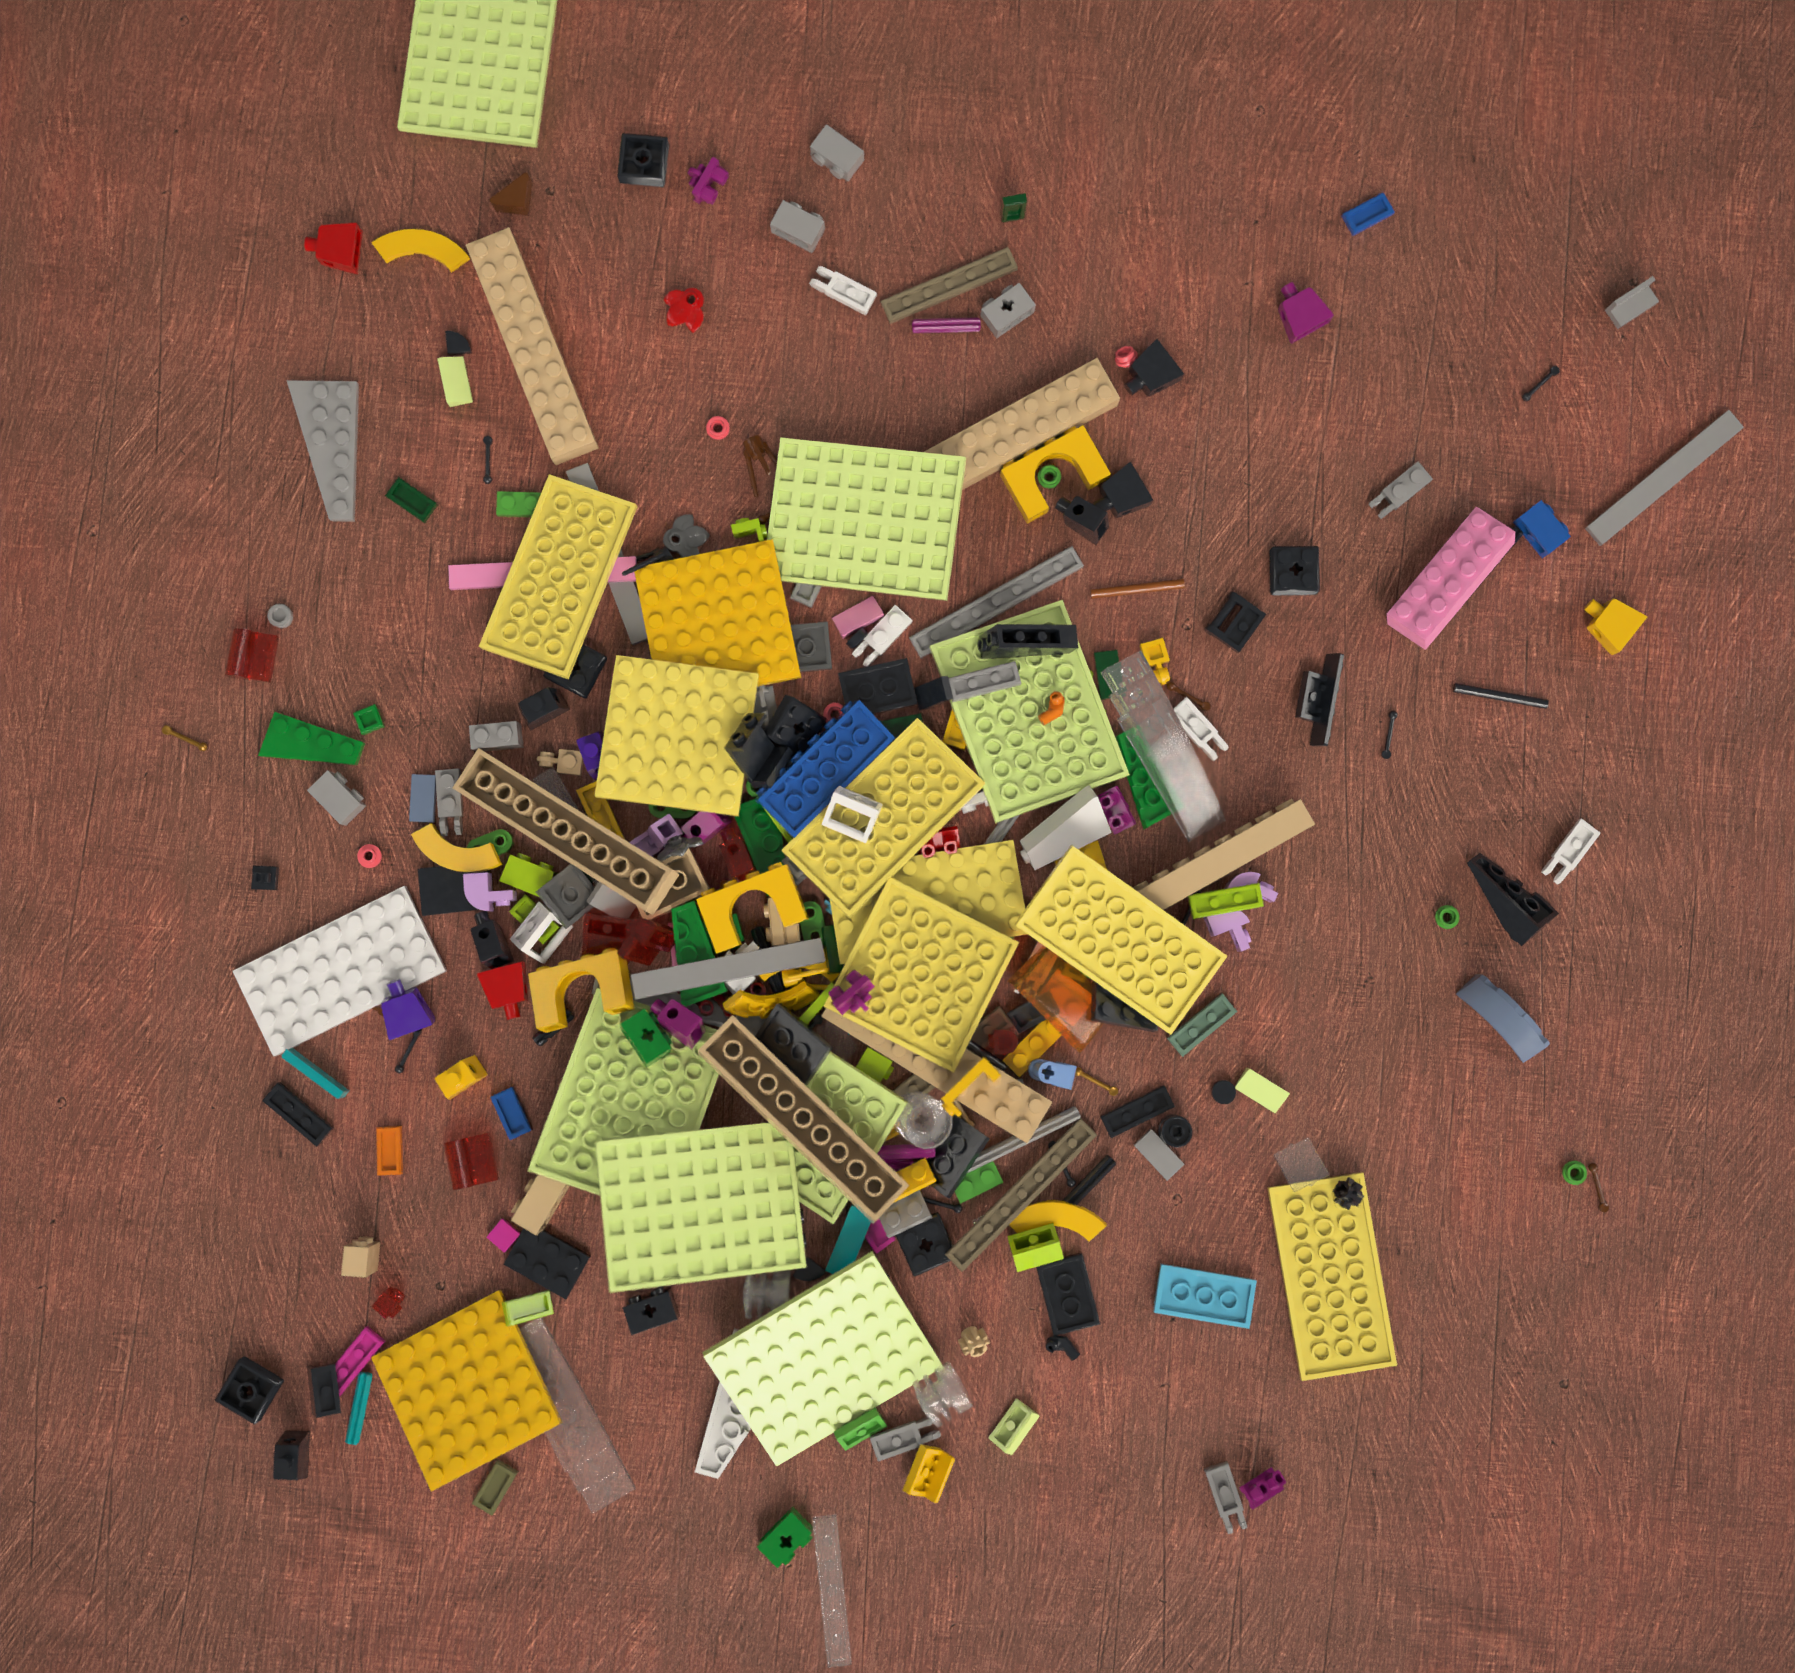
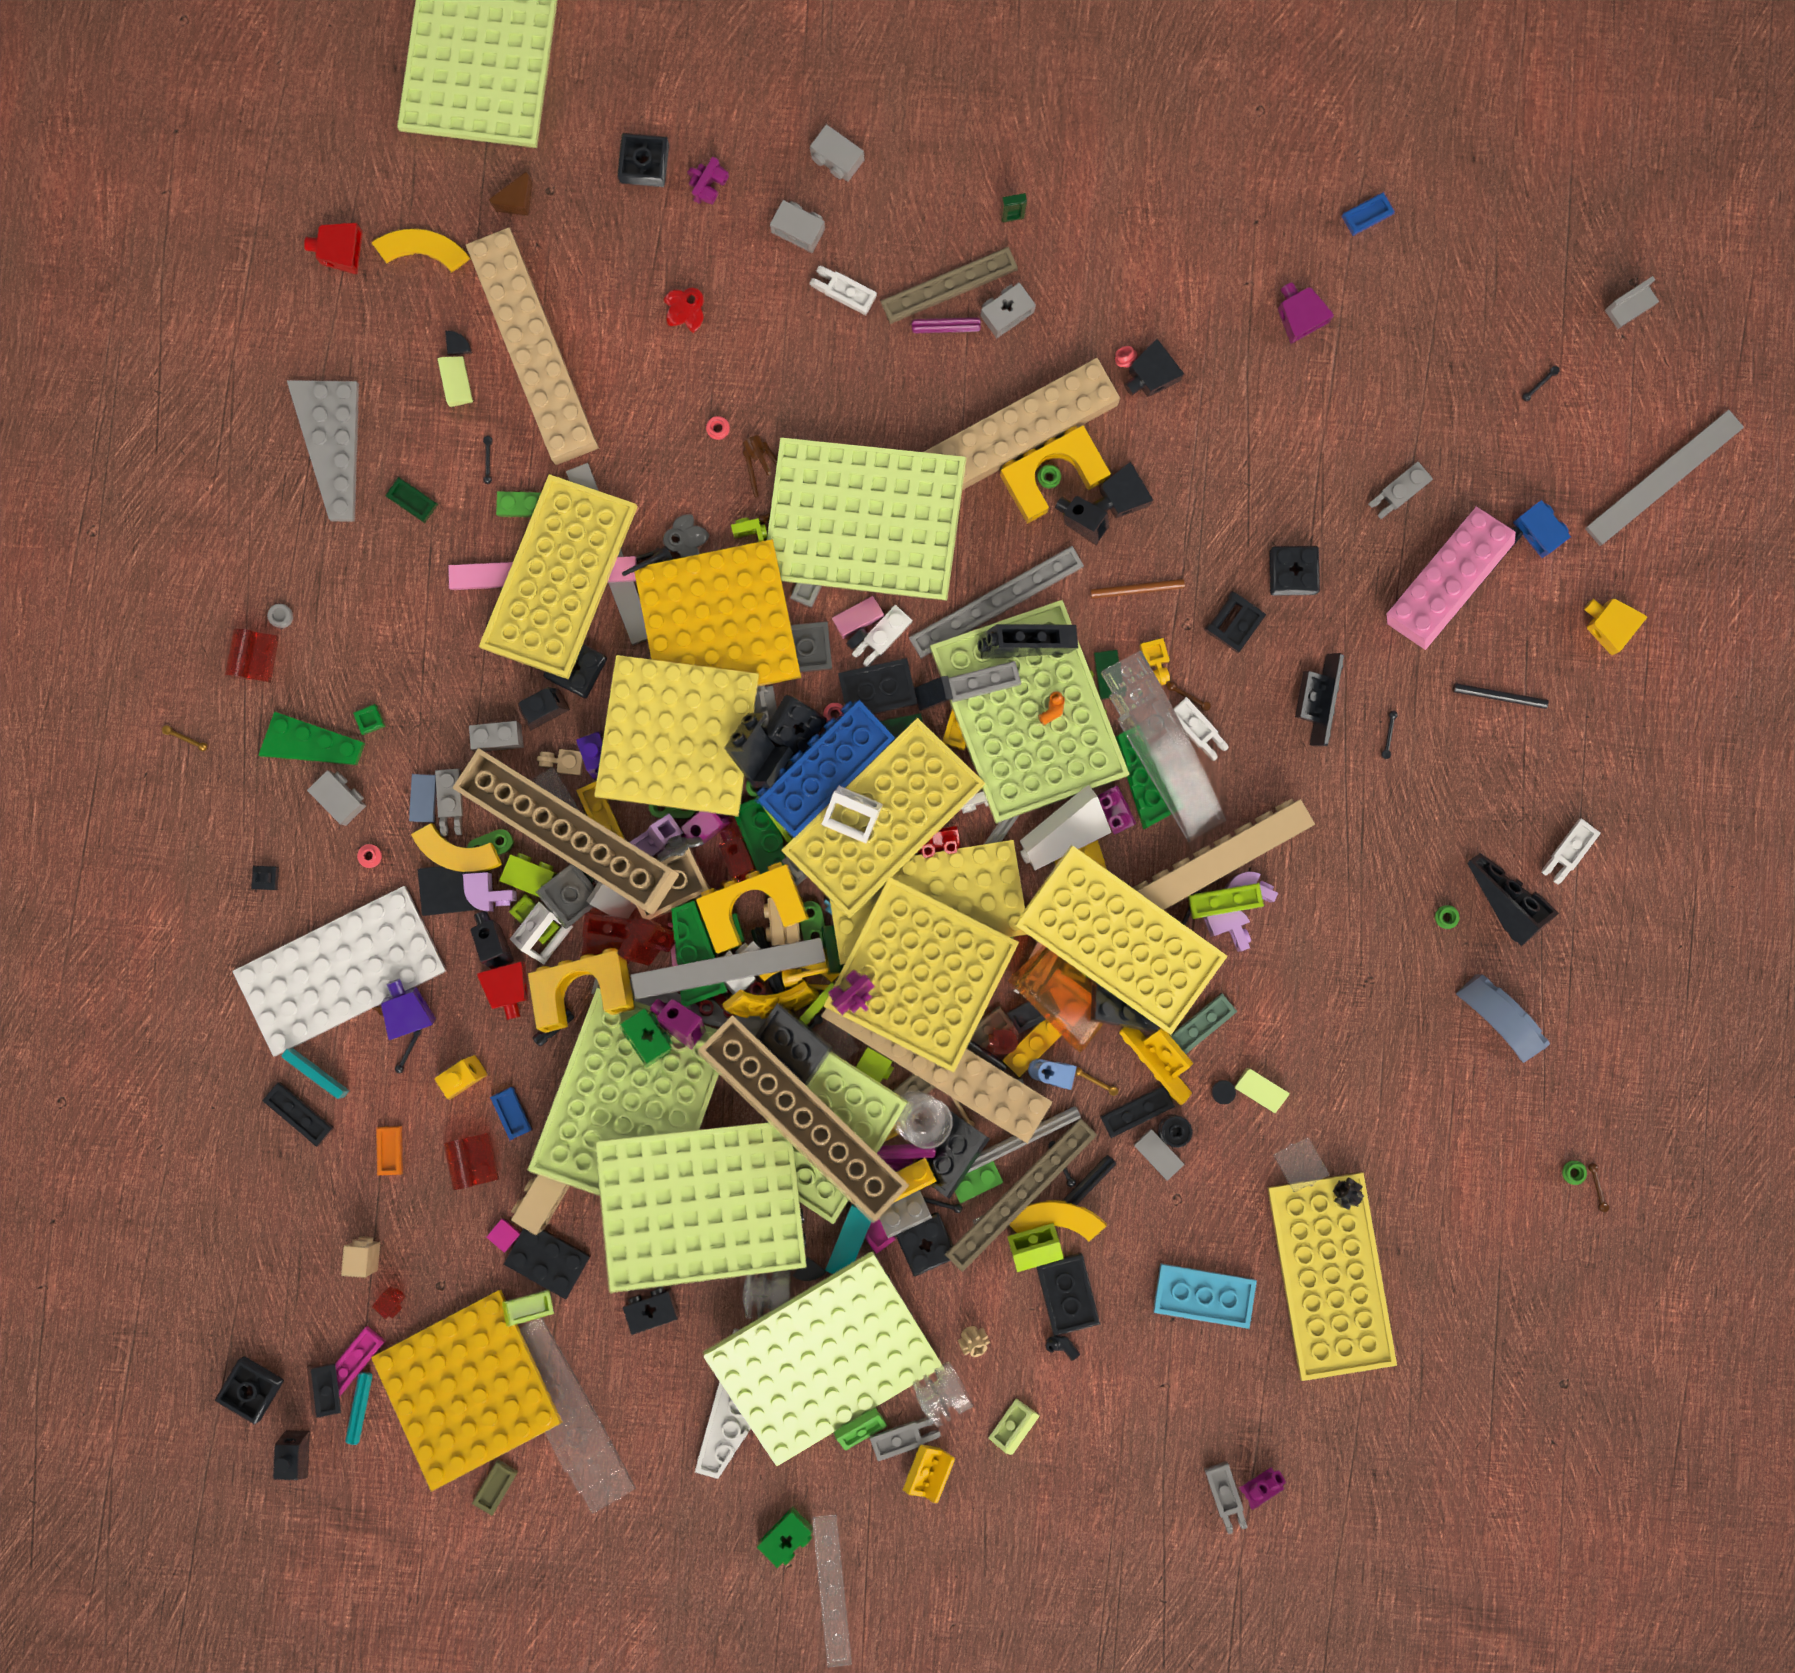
yellow panel [941,1058,1001,1117] -> none
none -> yellow bracket [1119,1027,1193,1105]

